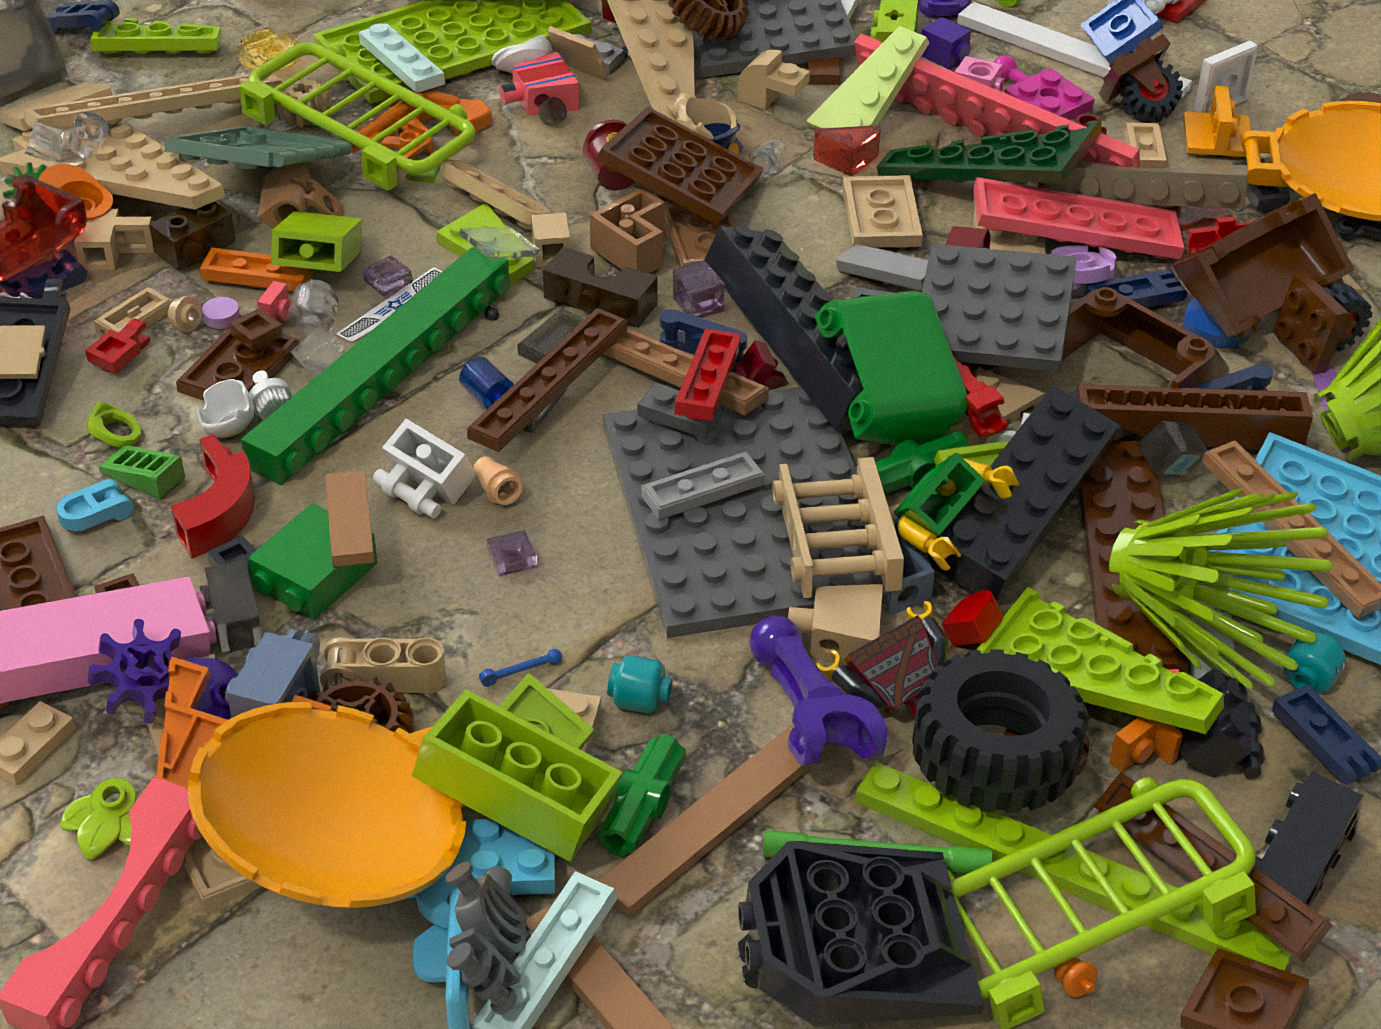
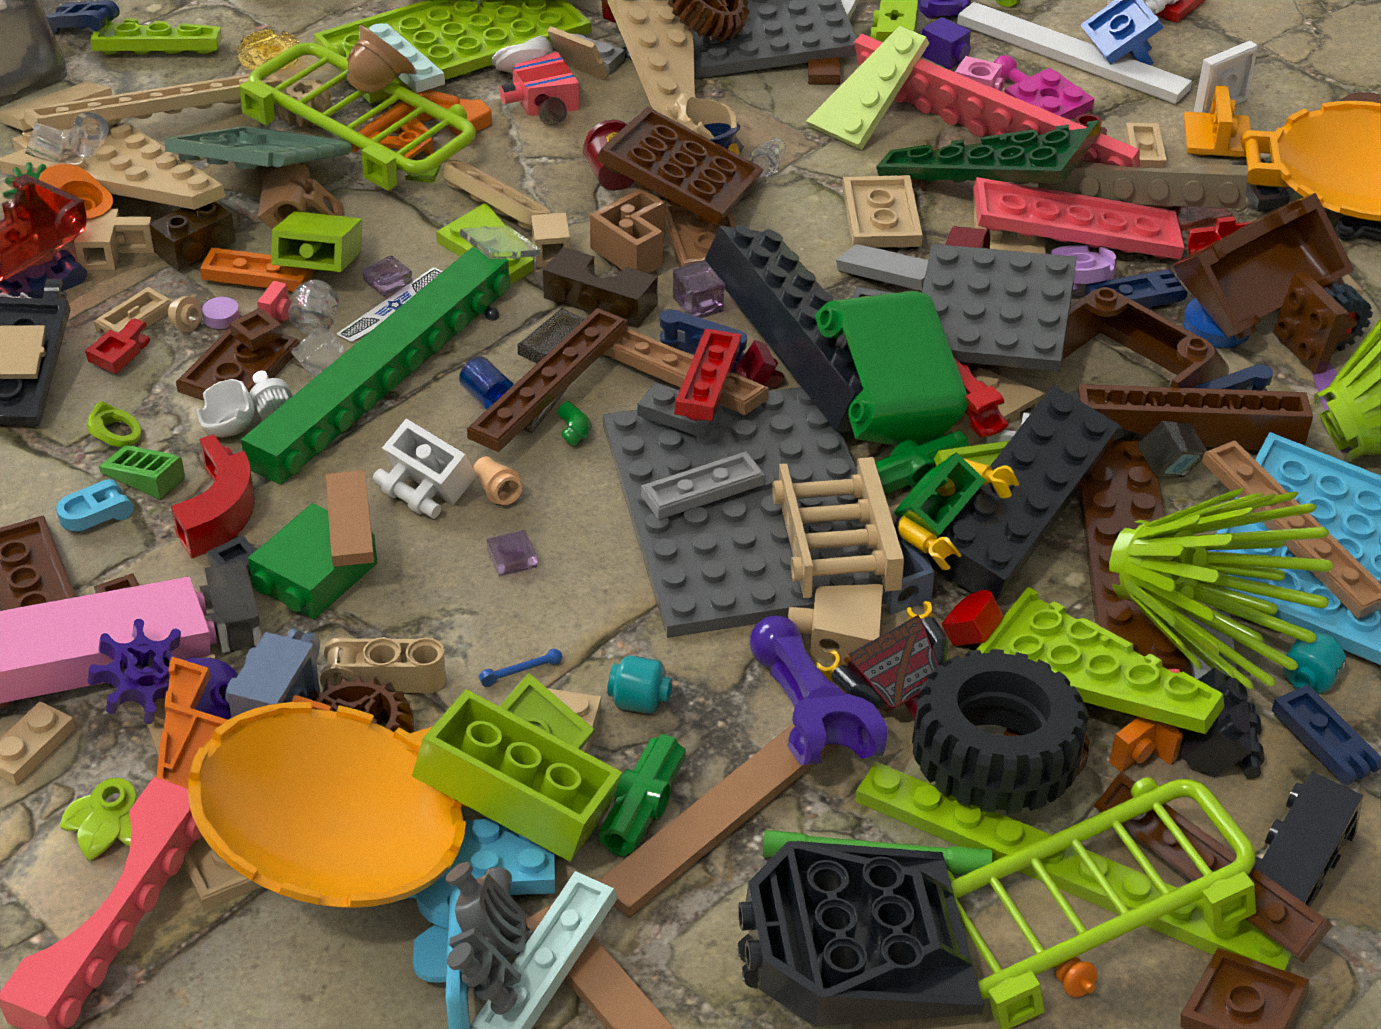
tan brick [737,50,810,110] -> none
clear red slope [813,125,881,177] -> none
plate [1099,34,1183,123] -> none
none -> medium nougat piece [347,24,417,93]
none -> green arm [557,401,592,446]

